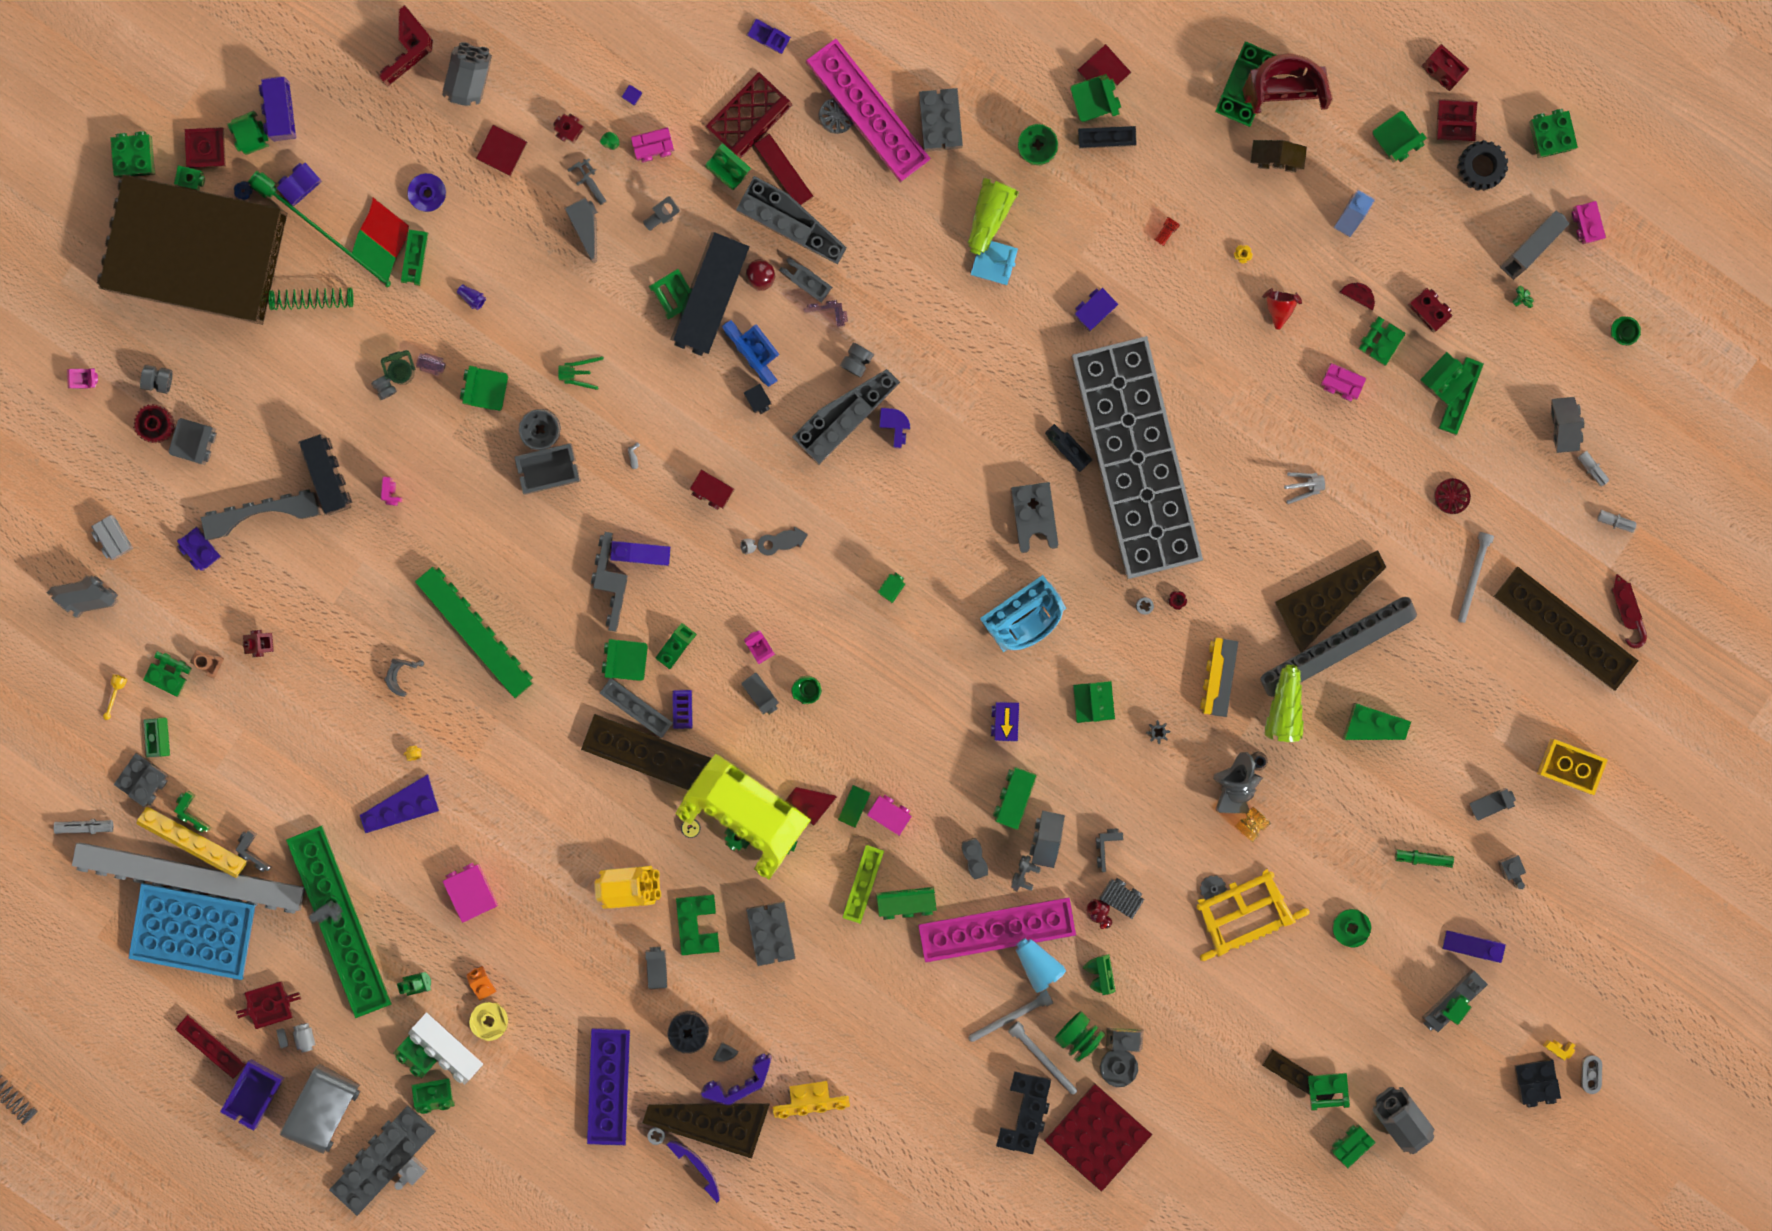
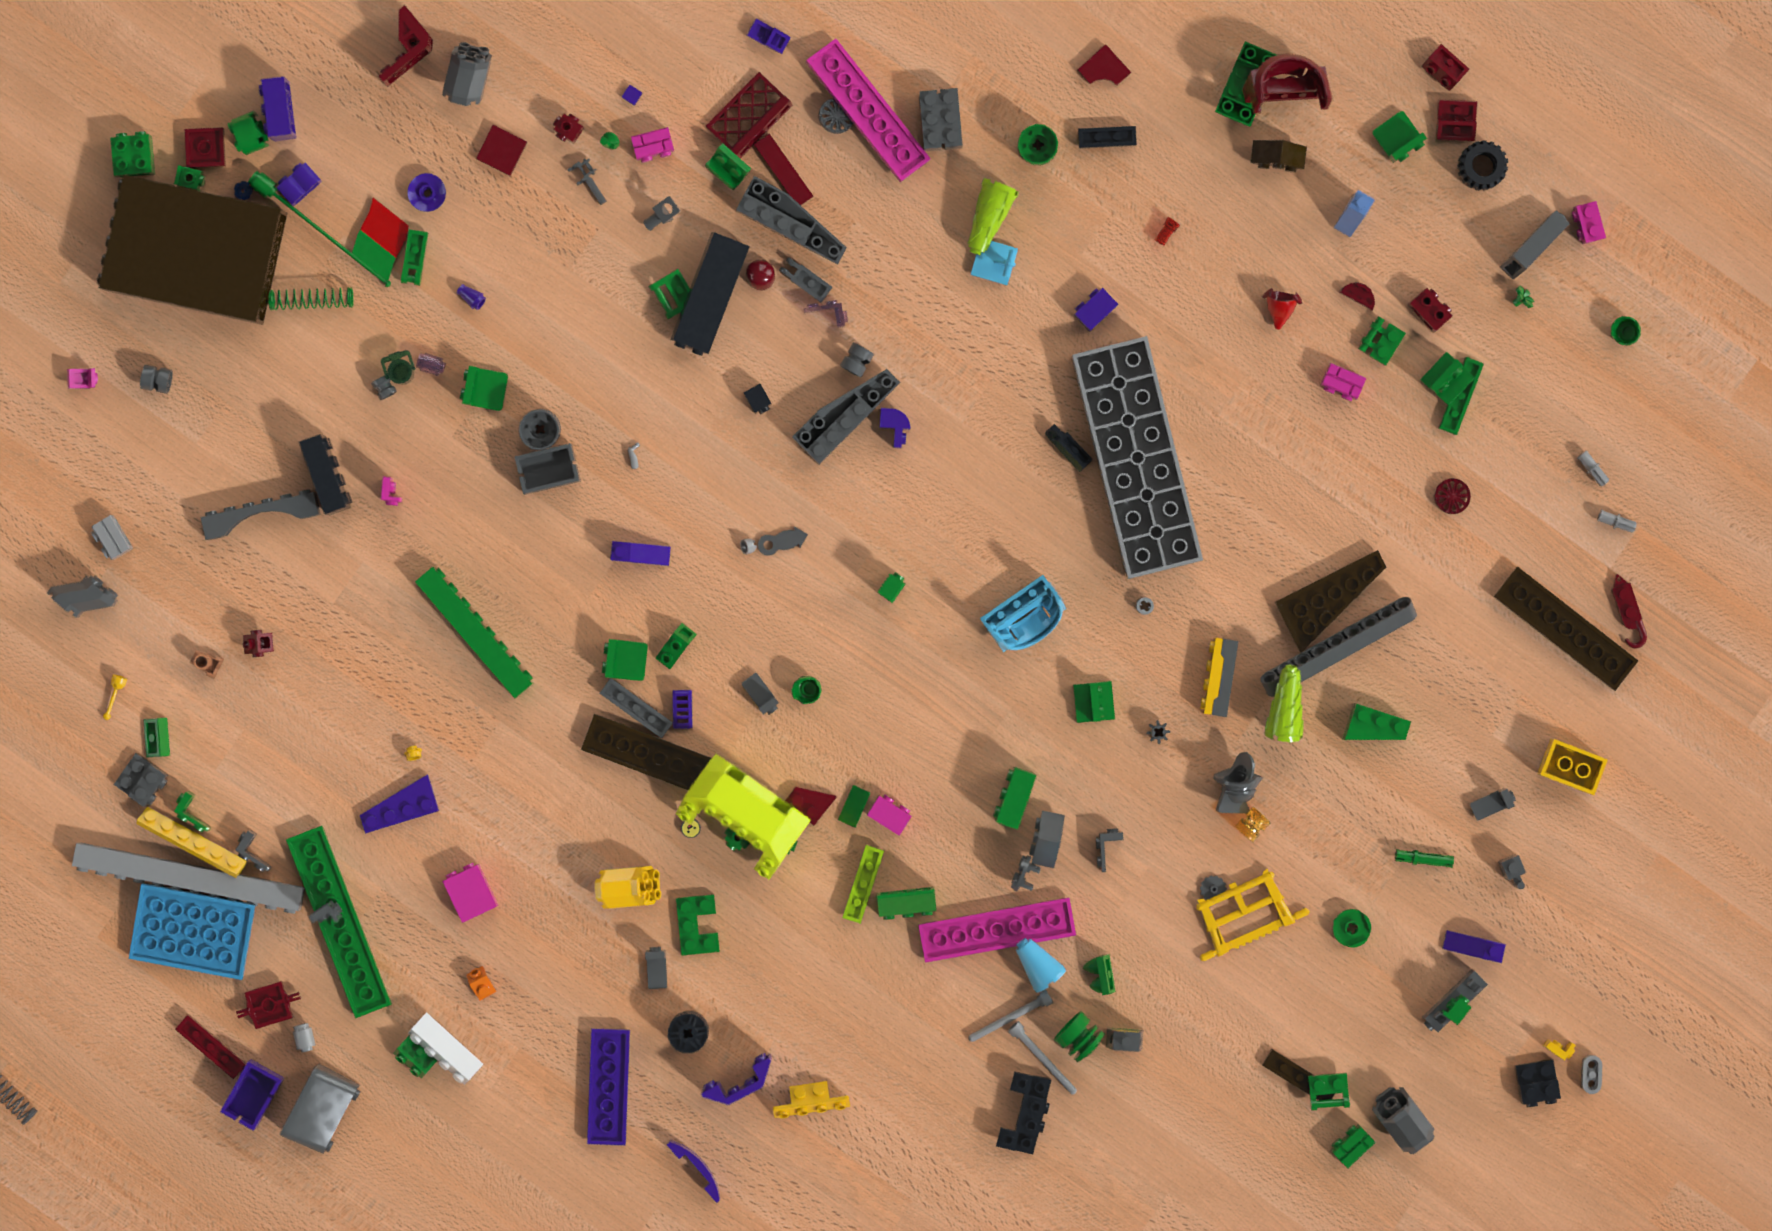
light grey pin [54,819,114,834] -> none
dark red brick [133,404,175,444] -> none
green plate [143,651,192,697] -> none
dark grey bracket [169,418,217,465] -> none
dark purple bracket [177,527,222,571] -> none
dark grey tile [276,1028,288,1048] -> none
dark grey plate [329,1105,436,1216] -> none
dark grey helmet [384,659,424,697] -> none
light grey brick [395,1156,428,1190] -> none
green hips [397,972,431,996] -> none
green bracket [412,1078,455,1114] -> none
light yellow plate [469,1002,508,1041] -> none
green plant [558,356,604,390] -> none
dark grey slope [565,198,598,263] -> none
dark grey bracket [591,532,628,632] -> none
dark brown wing [642,1103,770,1159] -> none
light grey bush [648,1127,665,1145] -> none
dark red brick [690,469,735,510] -> none
dark grey tile [713,1042,739,1062] -> none
blue bracket [722,320,780,387] -> none
dark pink bracket [744,630,775,664] -> none
dark grey piece [747,901,796,966] -> none
dark grey brick [962,838,988,879] -> none
dark purple brick [991,702,1019,741] -> none
dark grey brick [1011,482,1058,553] -> none
dark red plate [1044,1083,1152,1192] -> none
green bracket [1070,74,1121,122] -> none
dark red animal [1086,899,1113,929] -> none
dark grey brick [1099,878,1144,919] -> none
dark grey tile [1100,1050,1138,1087] -> none
dark red plate [1168,591,1187,610] -> none
yellow plate [1234,245,1253,264] -> none
black cone [1251,752,1268,771] -> none
light grey plant [1284,472,1325,504] -> none
light grey piece [1458,532,1494,623] -> none
green brick [1529,109,1578,159] -> none
dark grey brick [1551,397,1584,453] -> none

